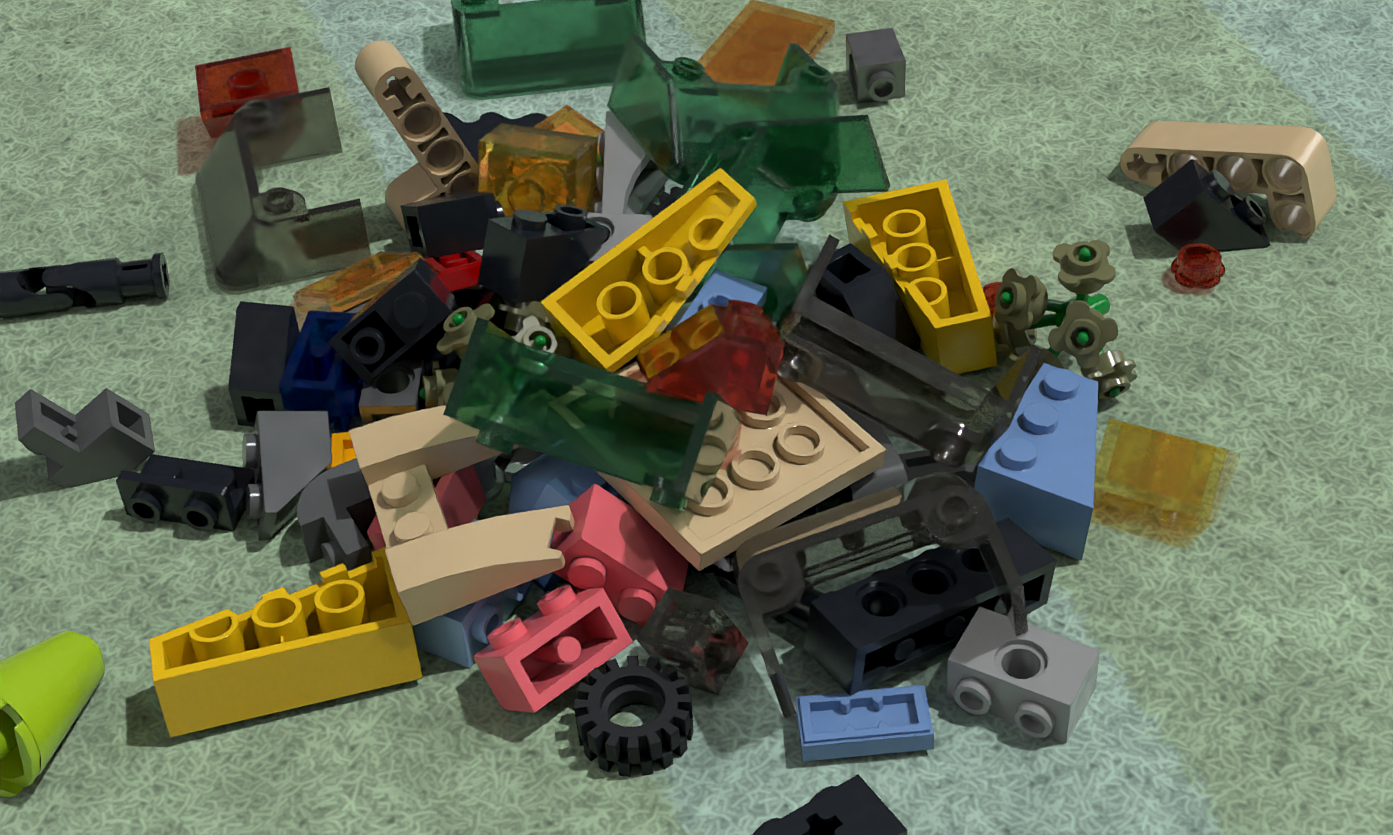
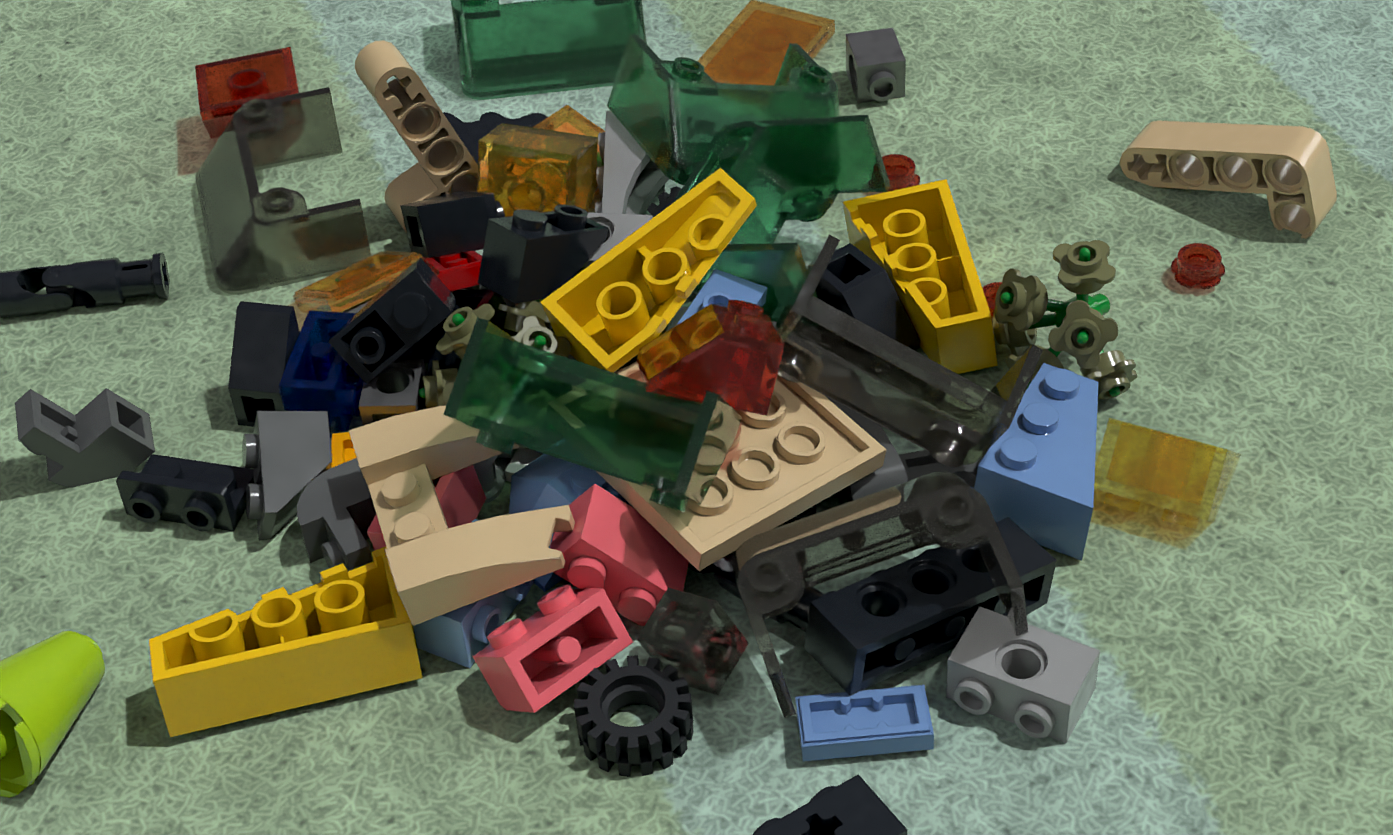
black slope [1143,159,1270,254] -> none
none -> clear red plate [870,154,920,193]

